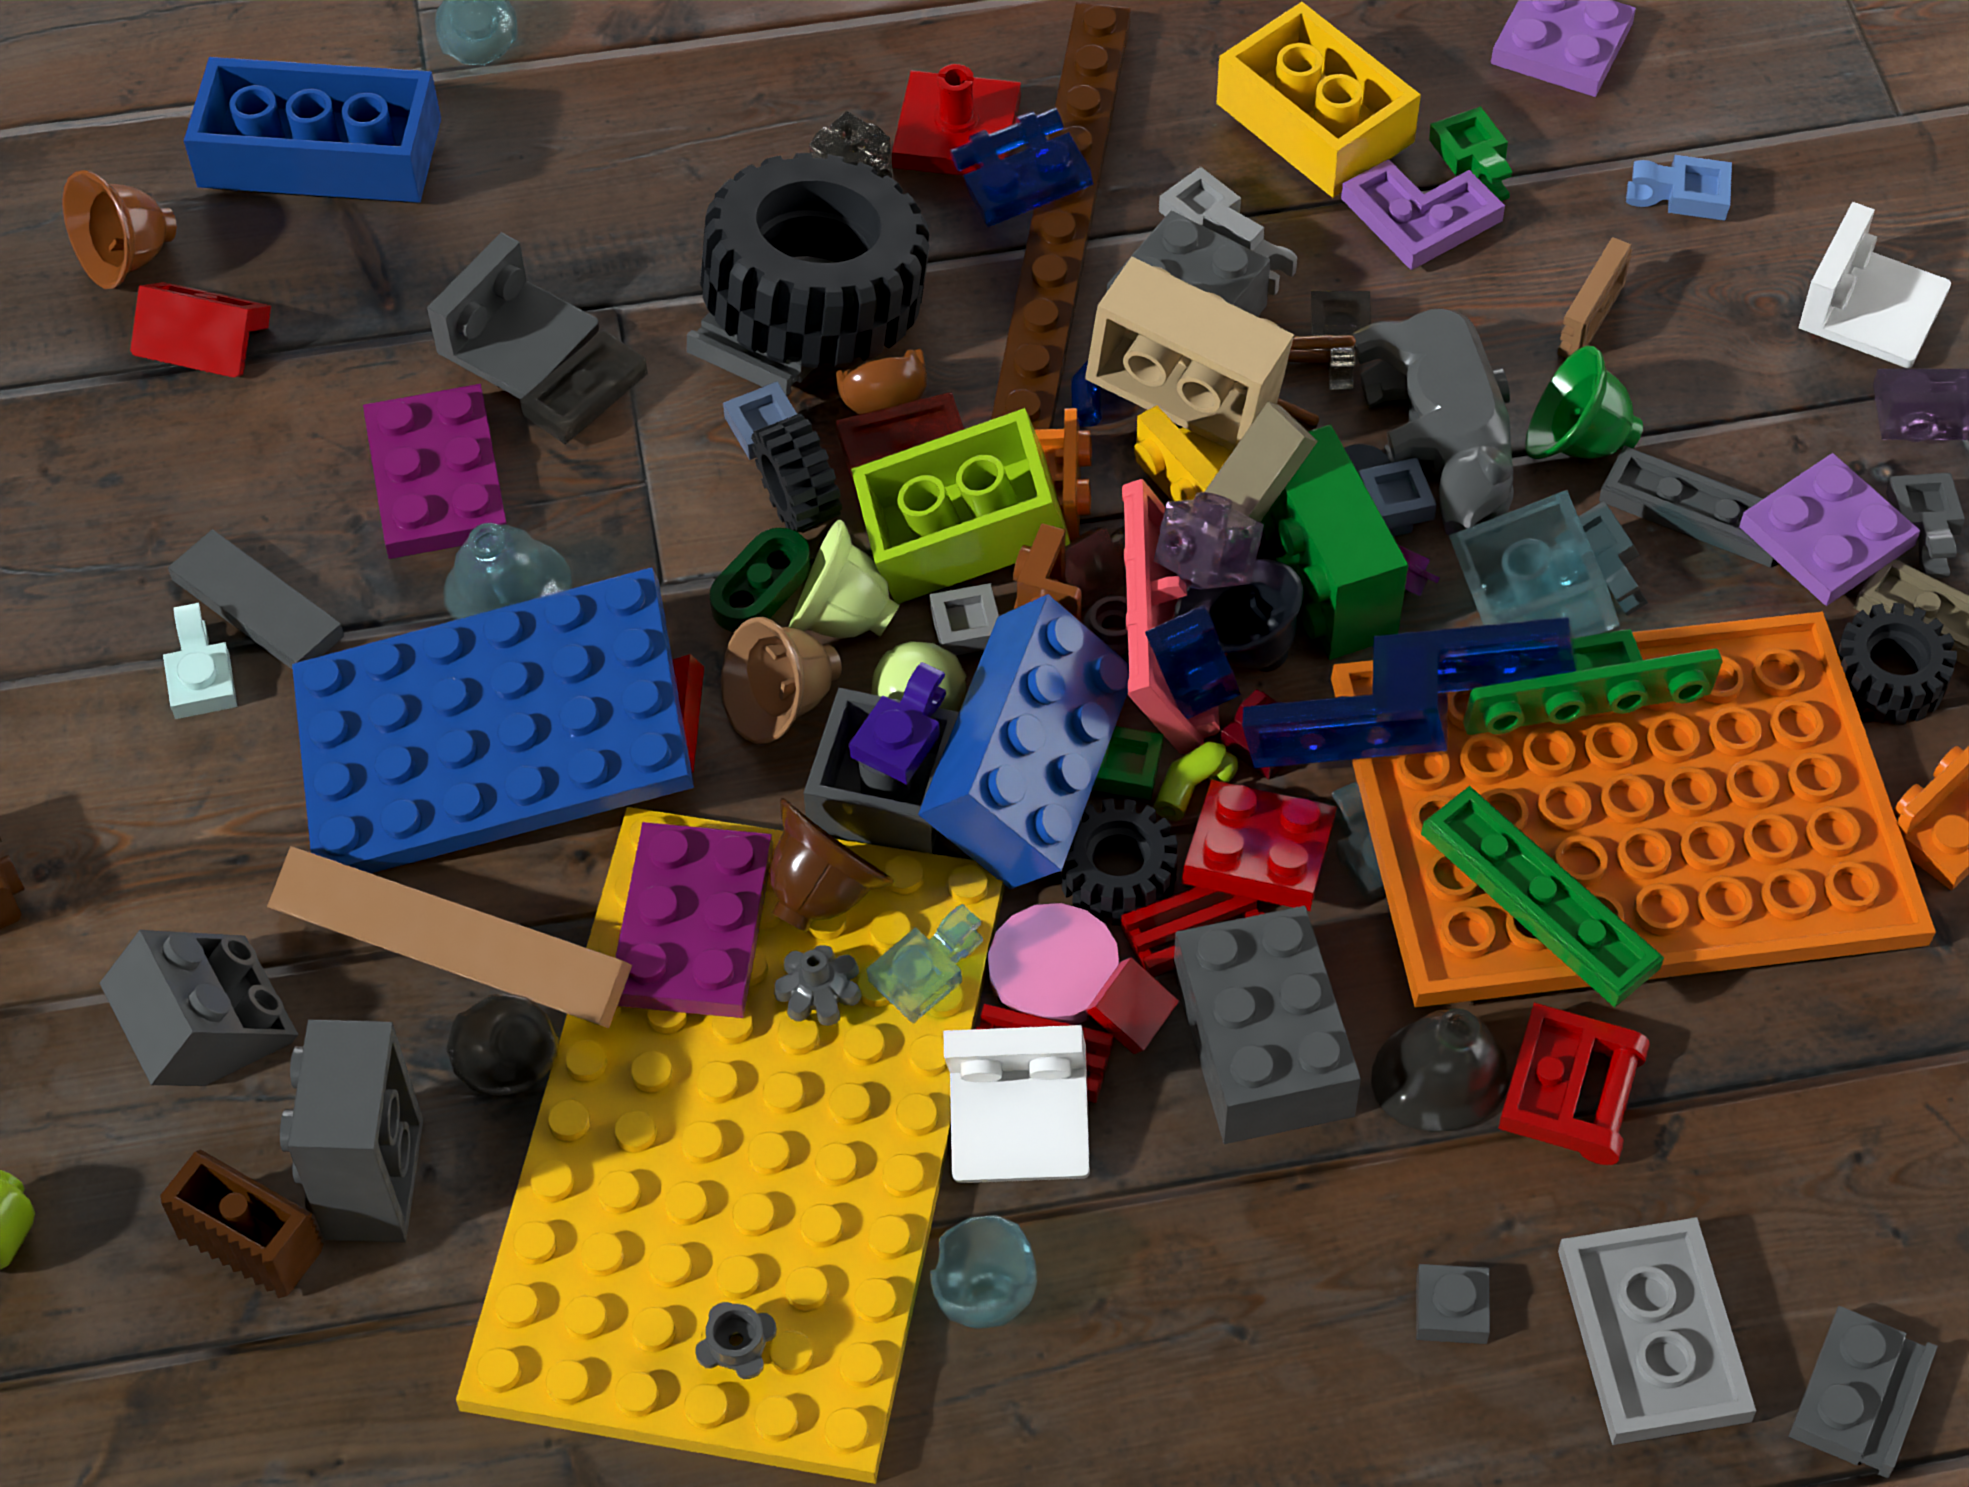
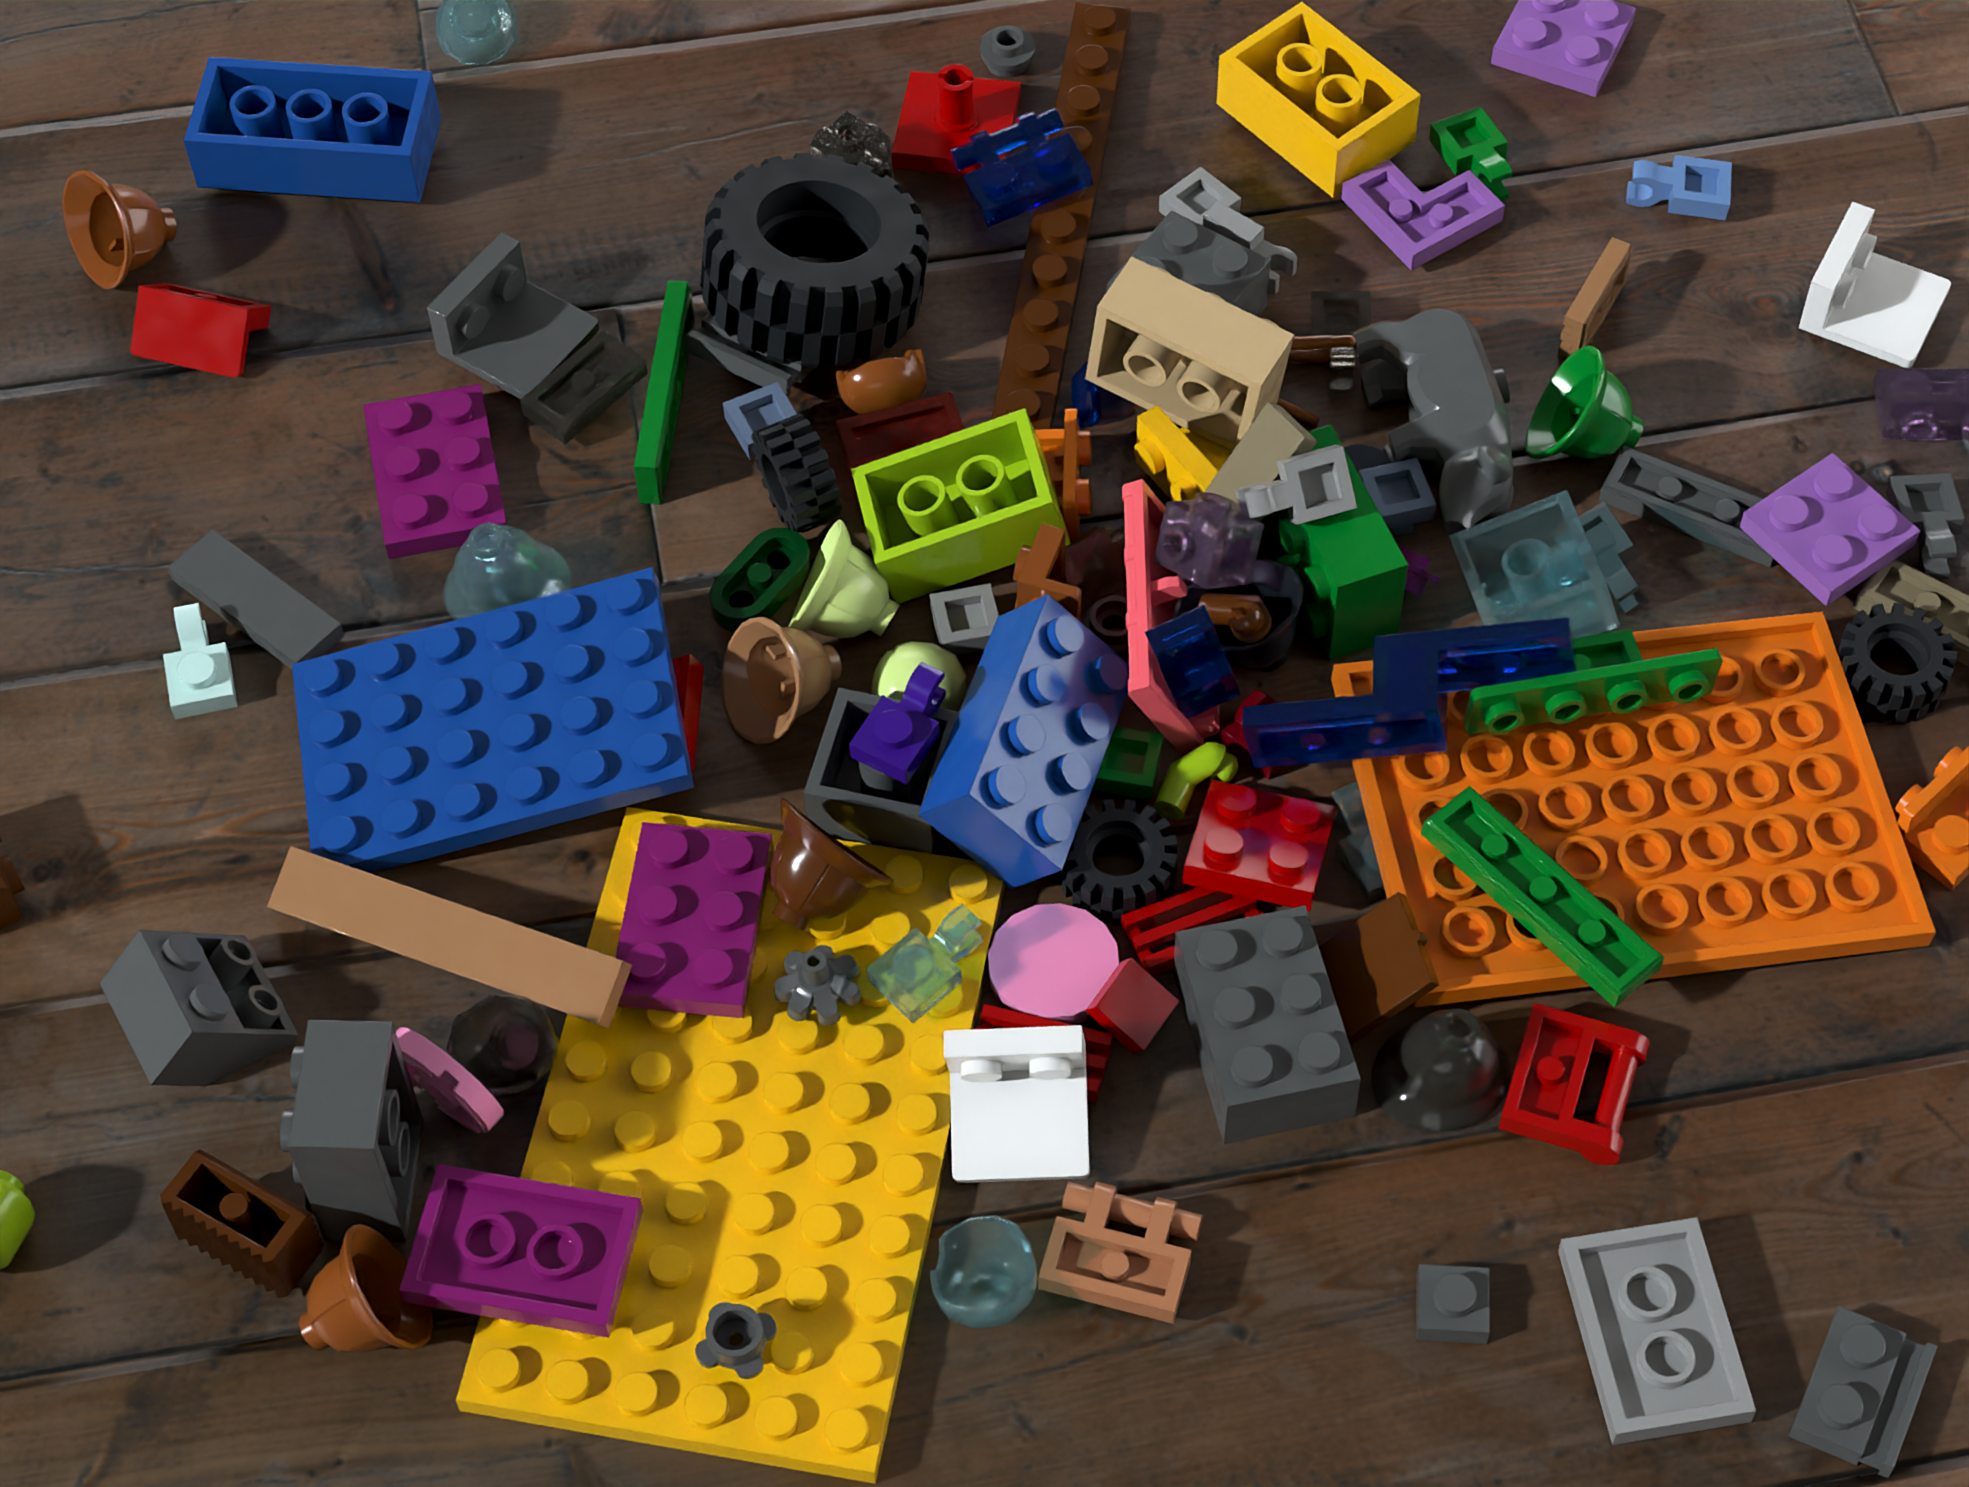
none -> dark orange hat [299,1224,433,1353]
none -> bright pink tile [396,1027,504,1134]
none -> magenta plate [399,1164,643,1338]
none -> green tile [634,280,695,505]
none -> dark grey plate [980,26,1035,78]
none -> nougat plate [1038,1181,1203,1324]
none -> reddish brown arm [1198,593,1272,643]
none -> light grey plate [1235,444,1357,525]
none -> reddish brown piece [1319,892,1439,1045]

